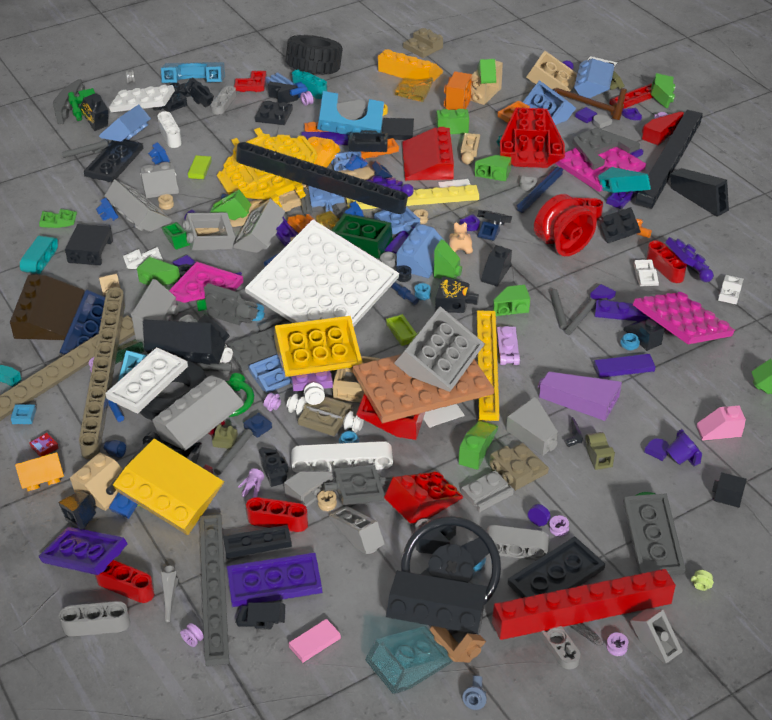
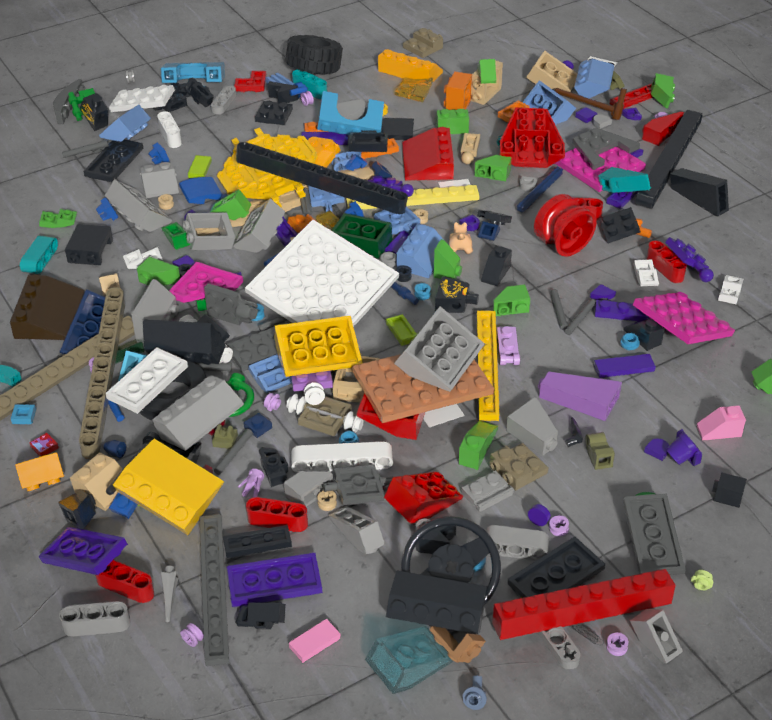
none -> blue slope [179,177,222,204]

